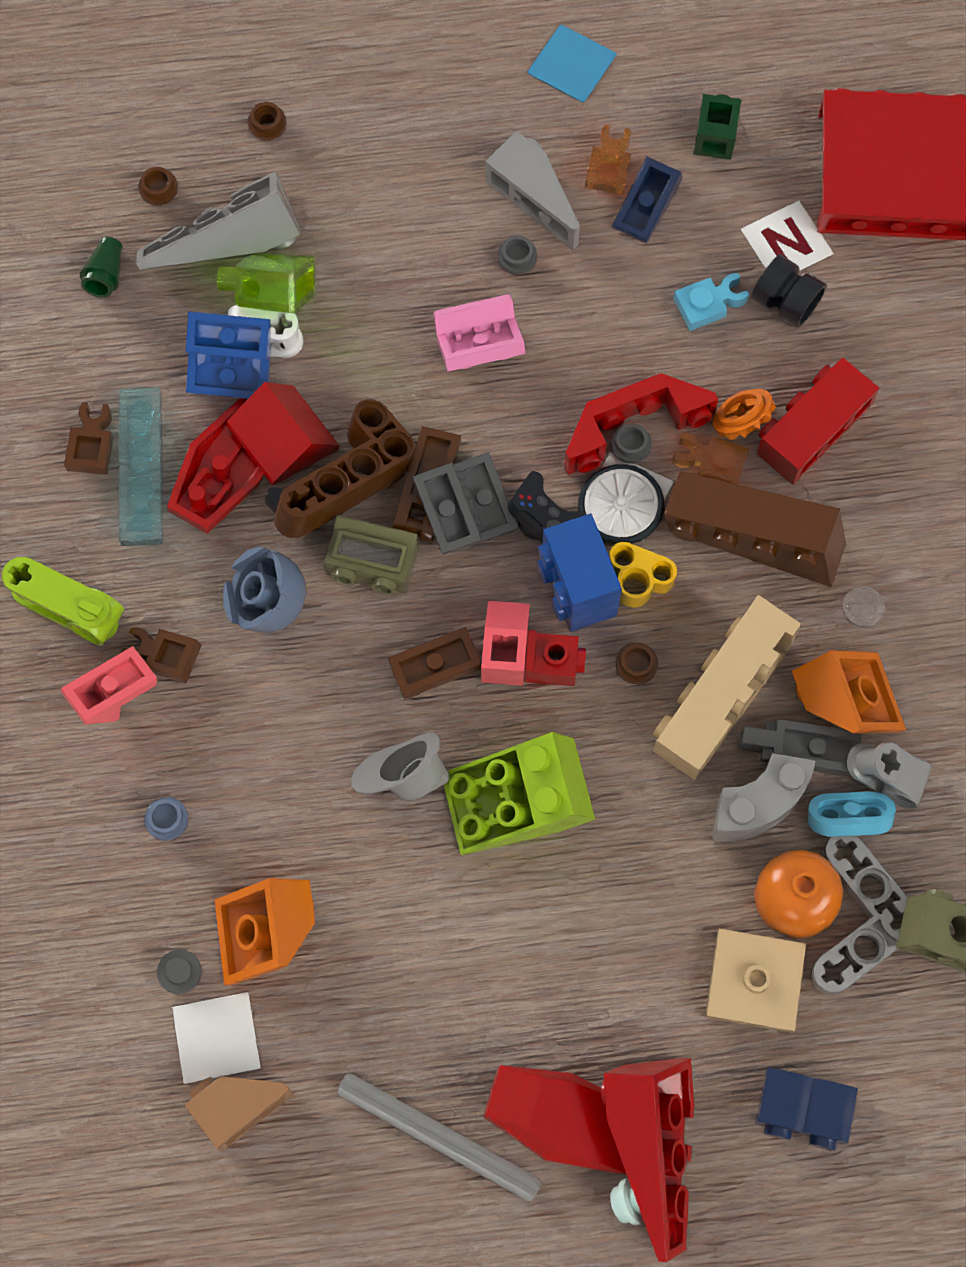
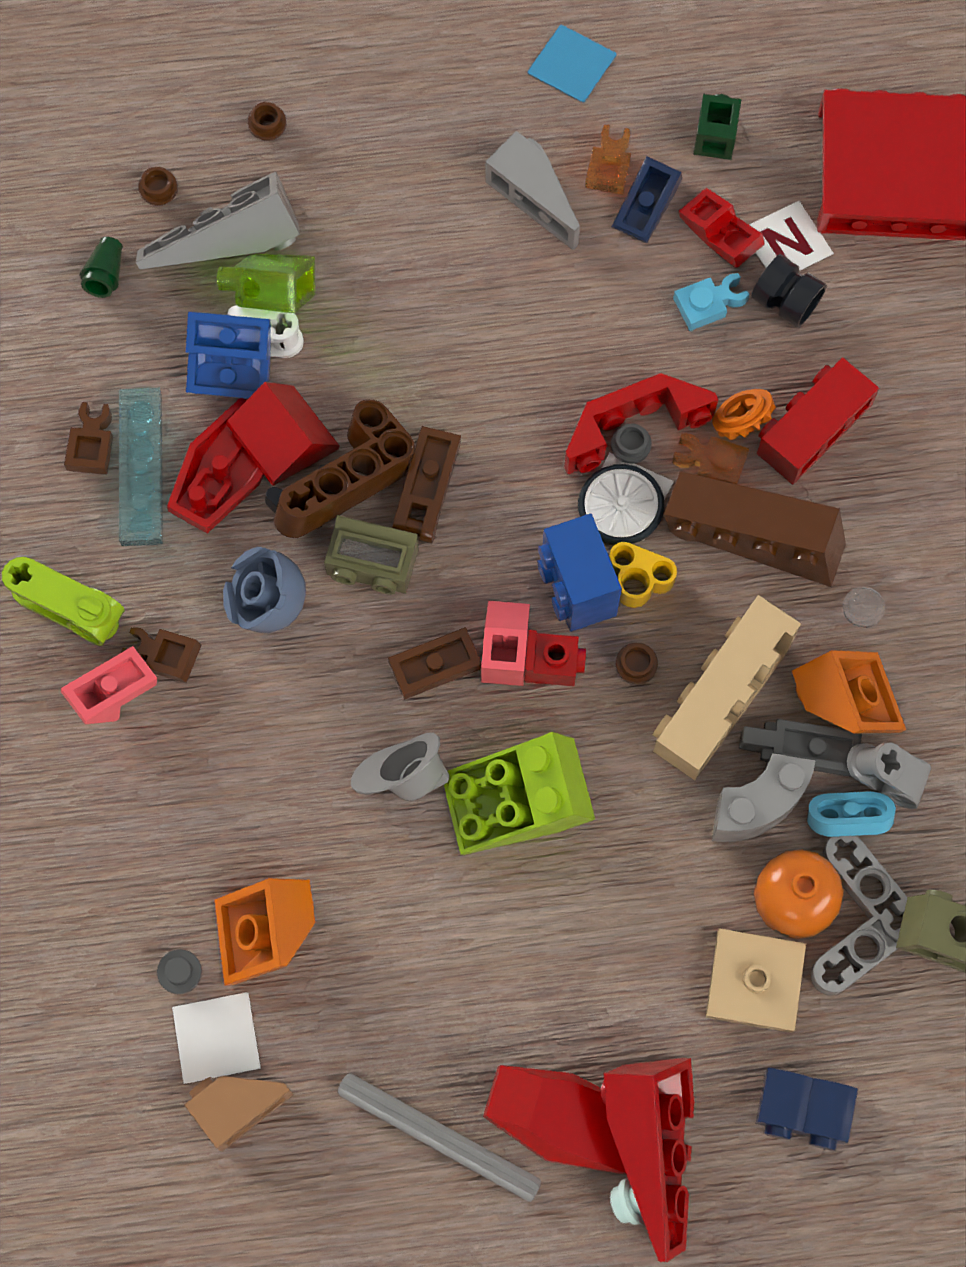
sand blue plate [145,797,188,841] -> none
dark grey slope [413,452,518,555] -> none
bright pink bracket [433,294,525,372] -> none
dark grey plate [498,236,537,275] -> none
black piece [508,471,585,543] -> none
none -> red slope [678,187,765,268]

